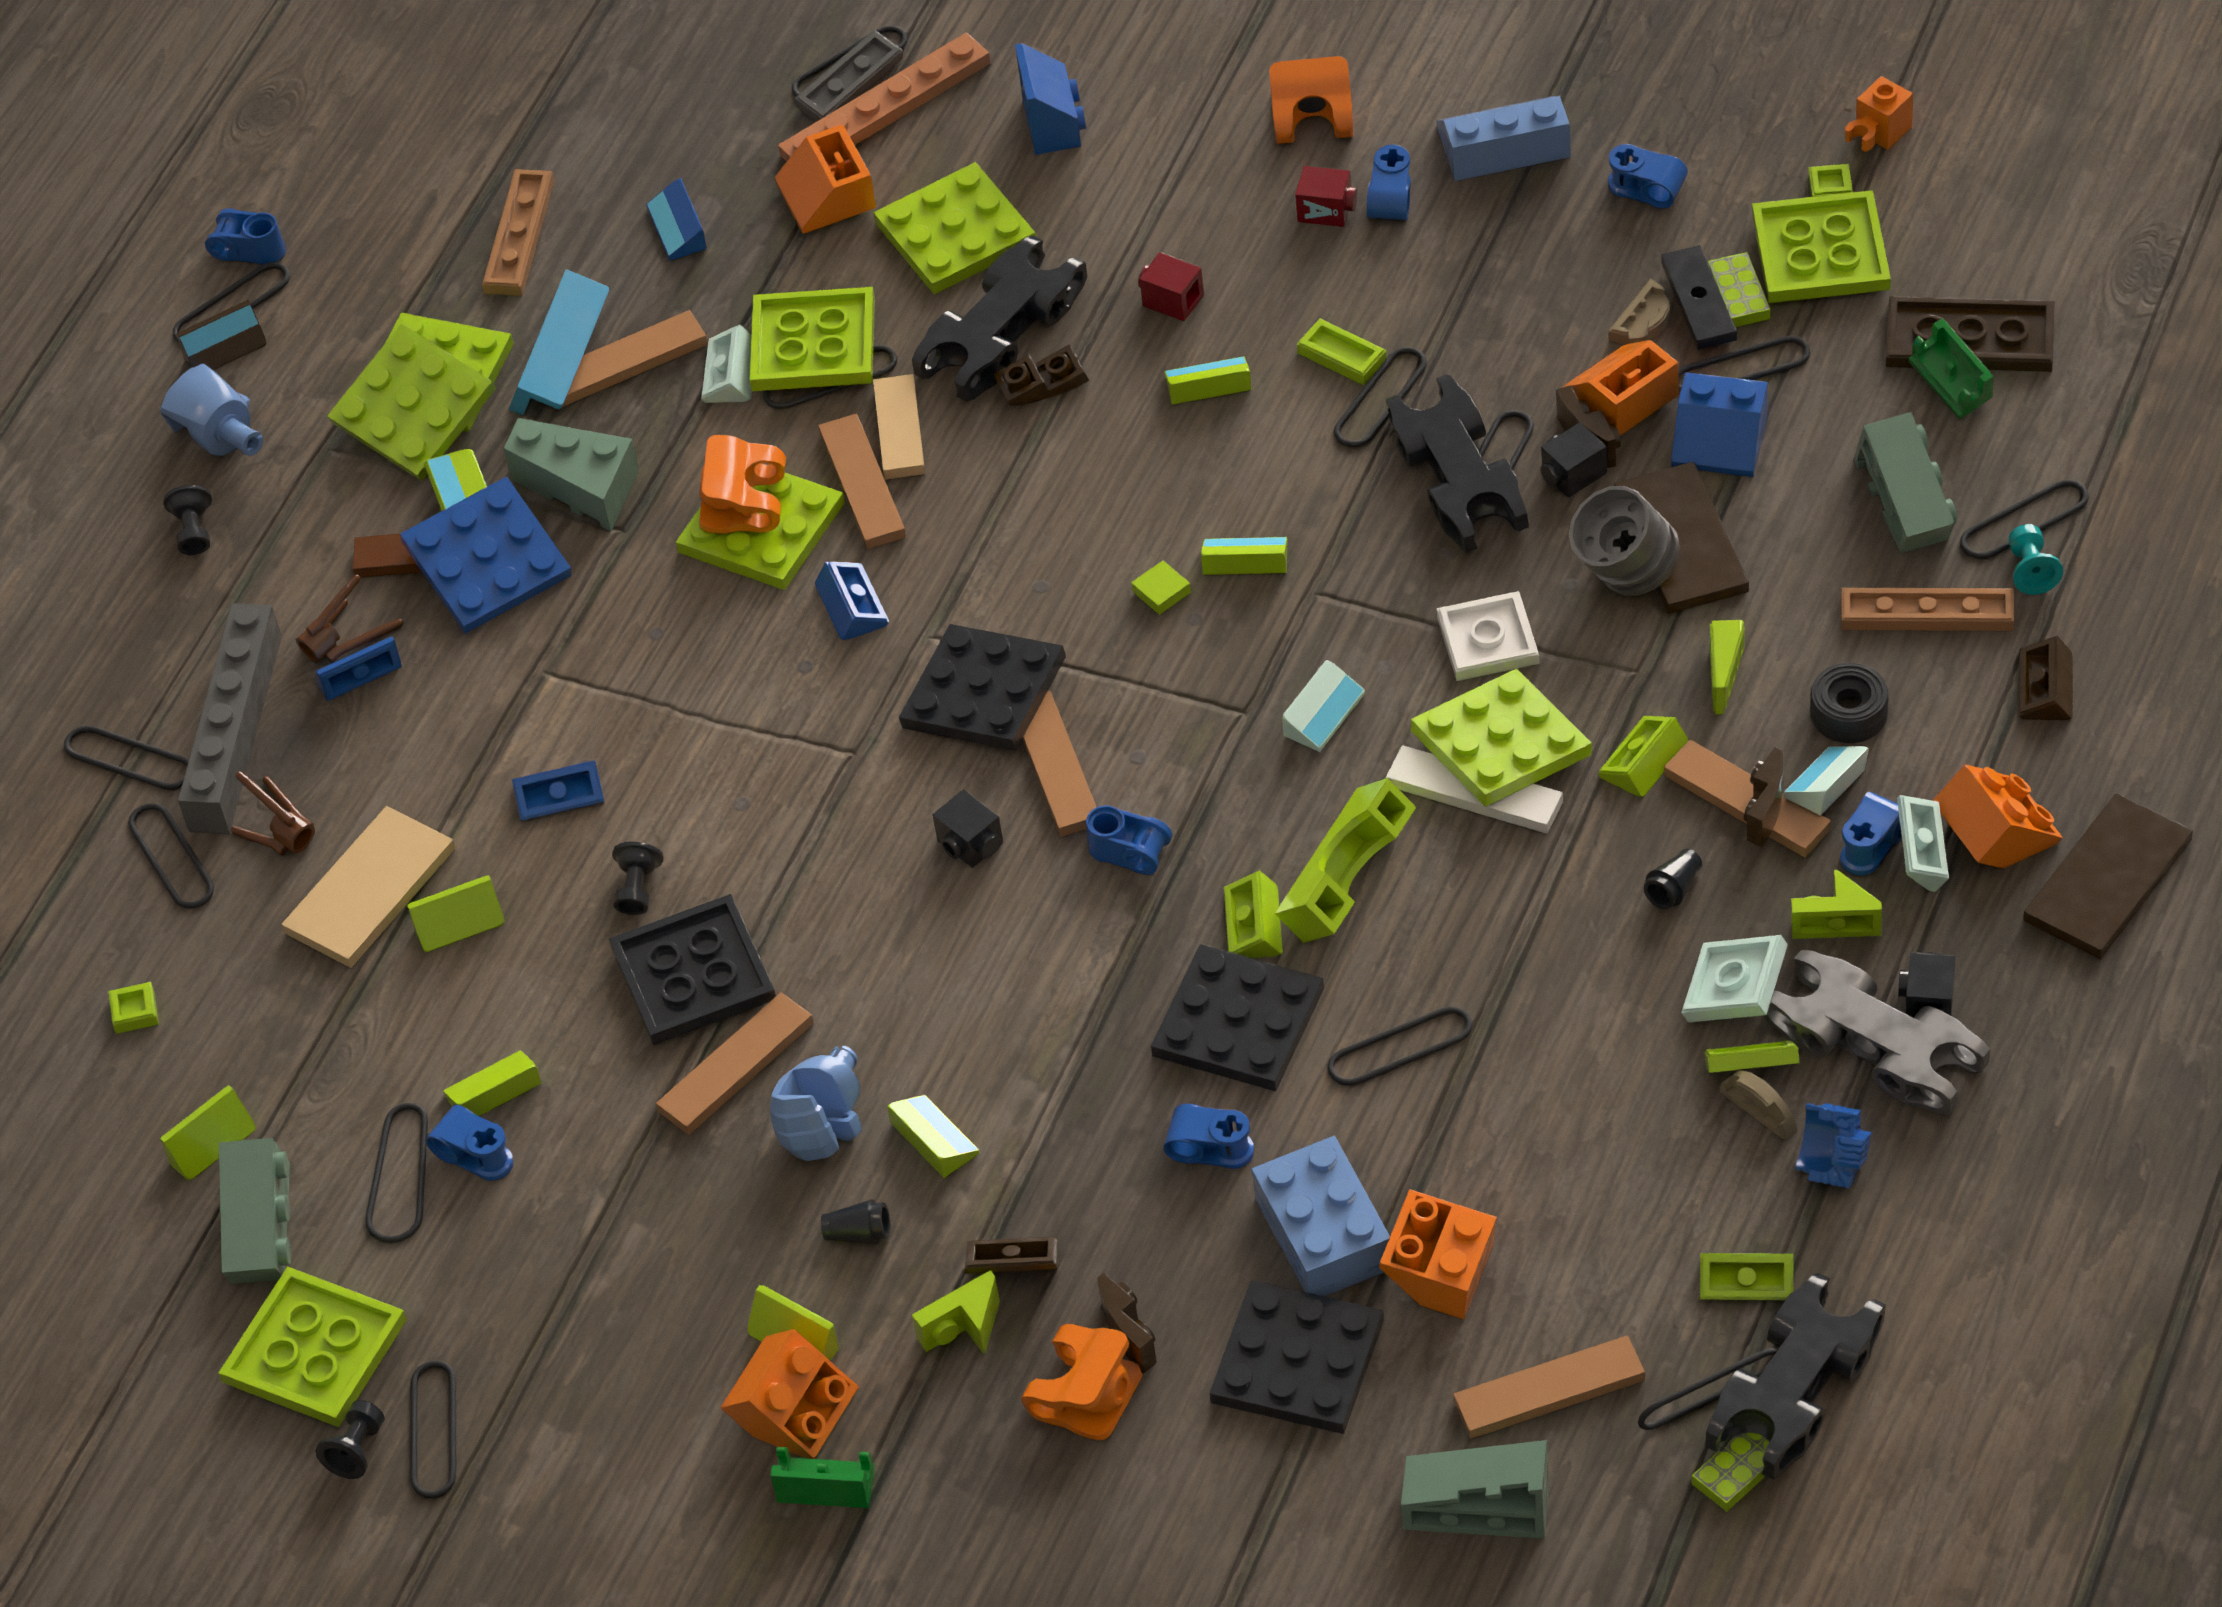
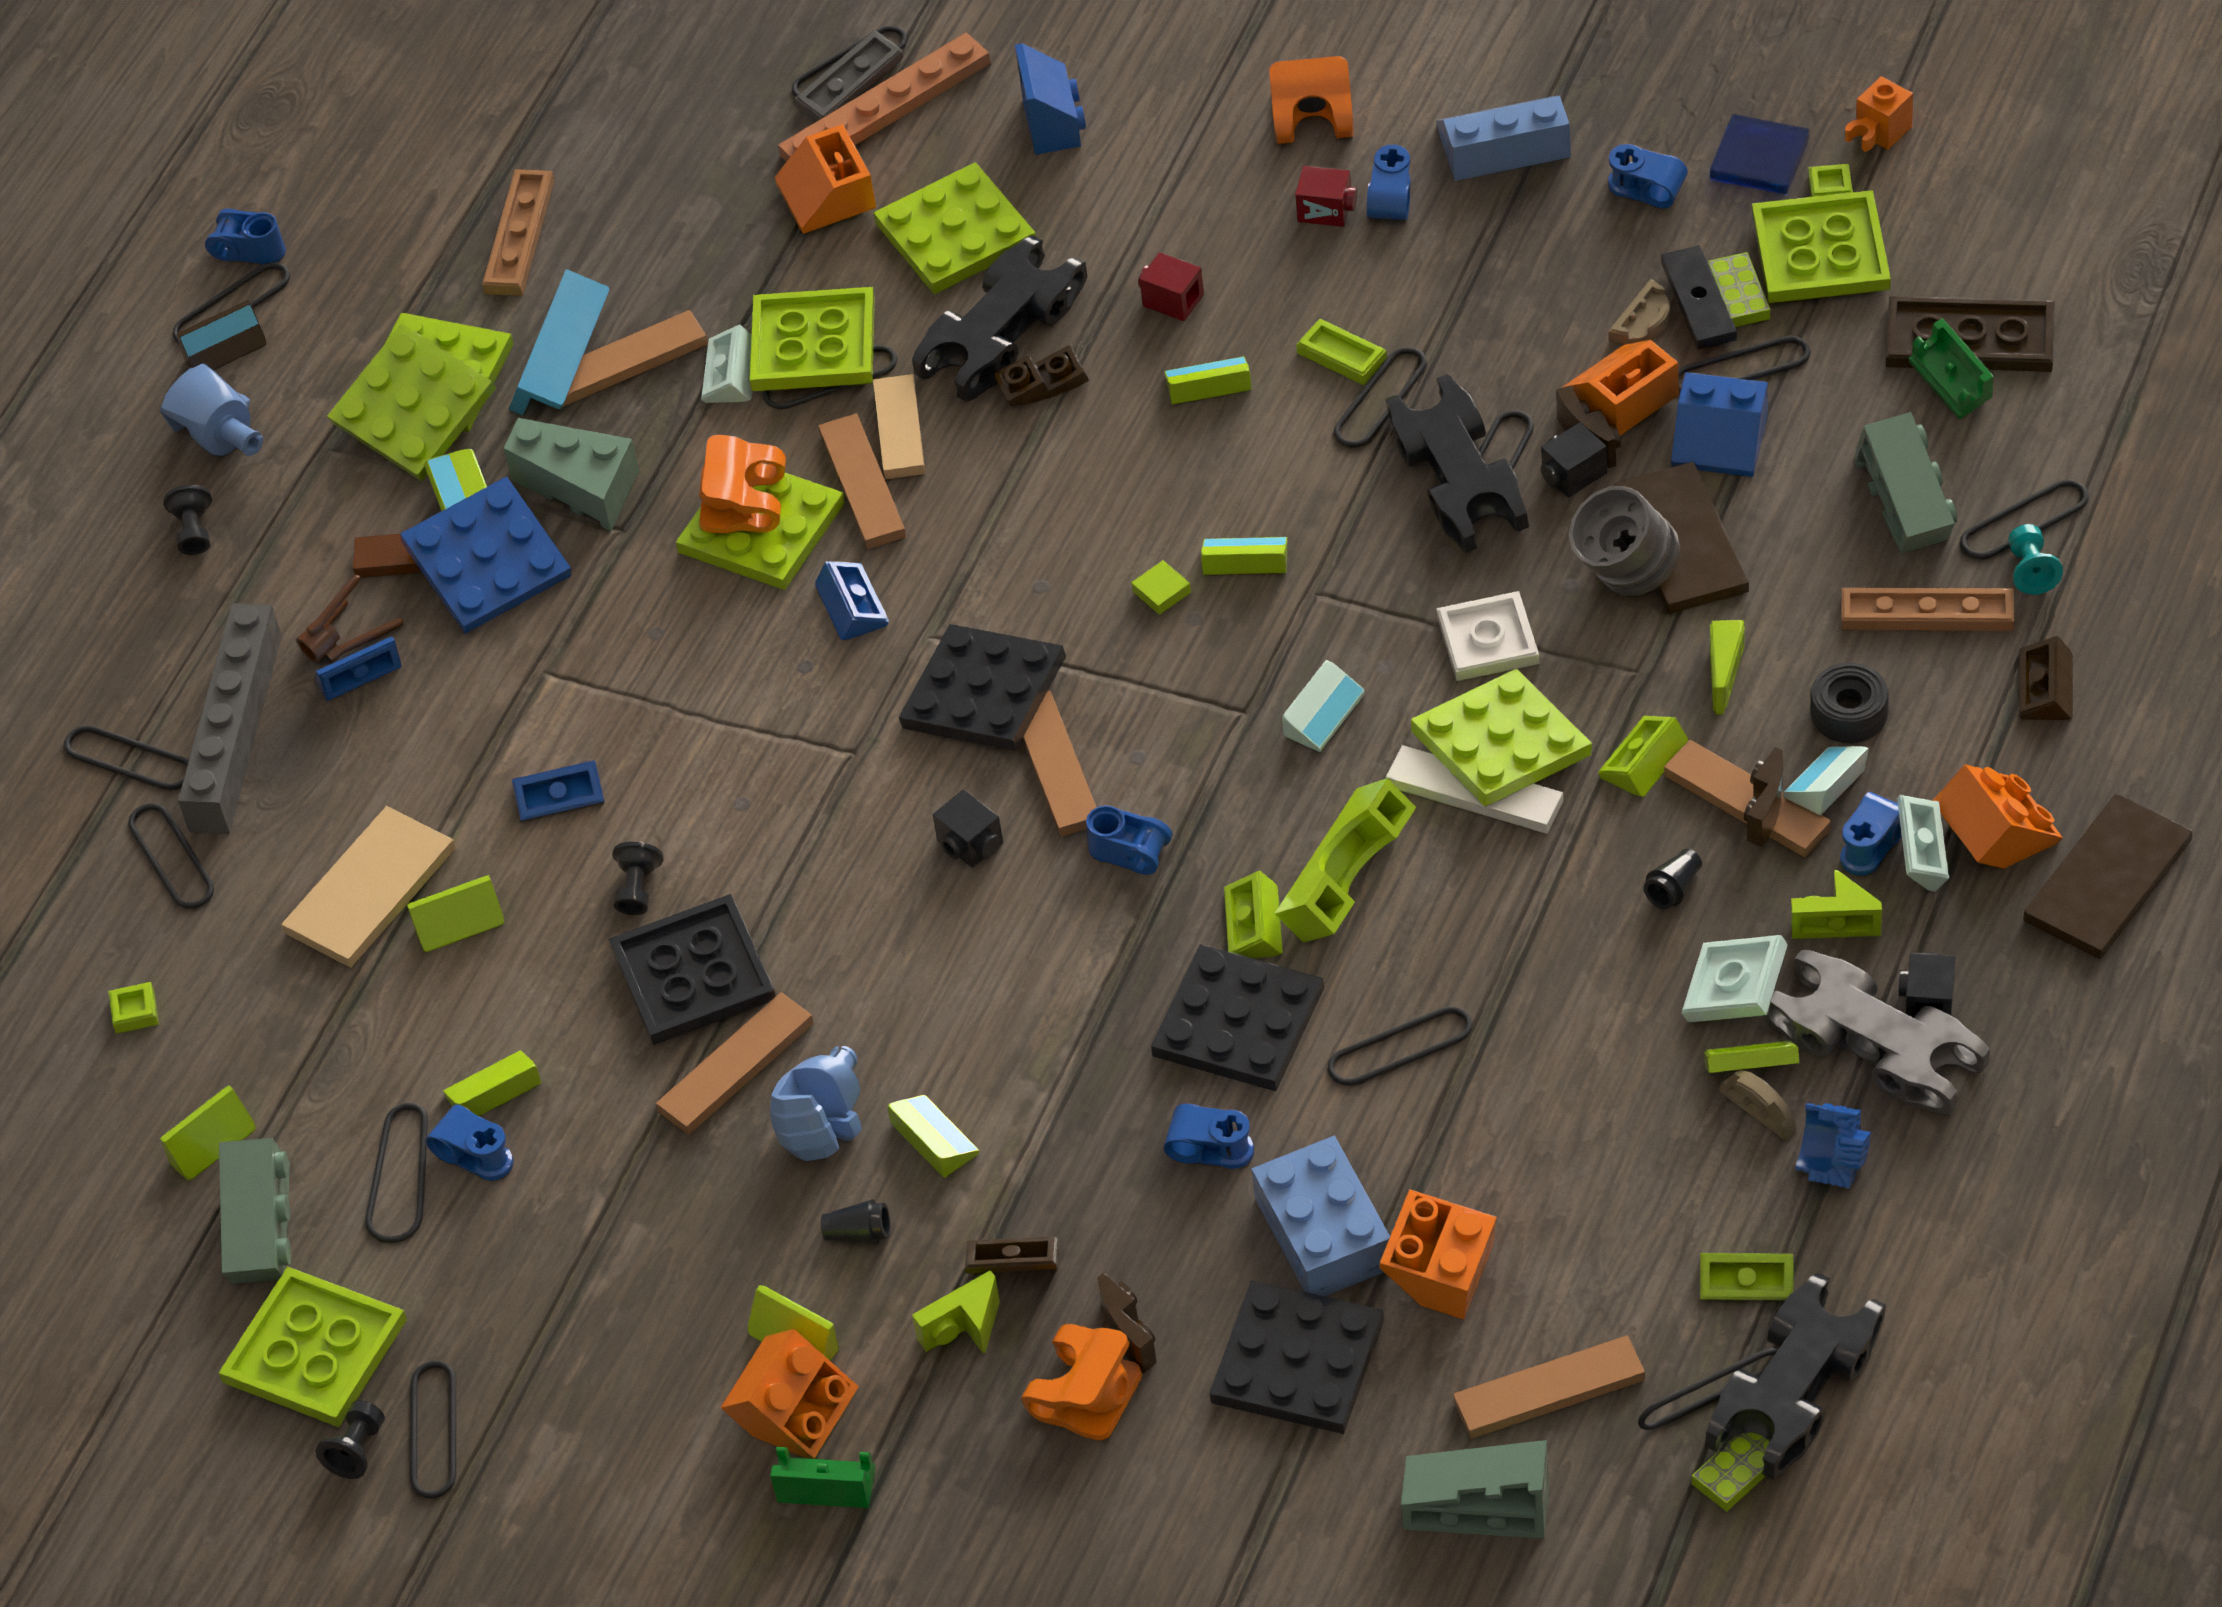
reddish brown plant [231,771,315,856] -> none
blue slope [646,178,707,261] -> none
none -> clear blue tile [1710,114,1809,195]

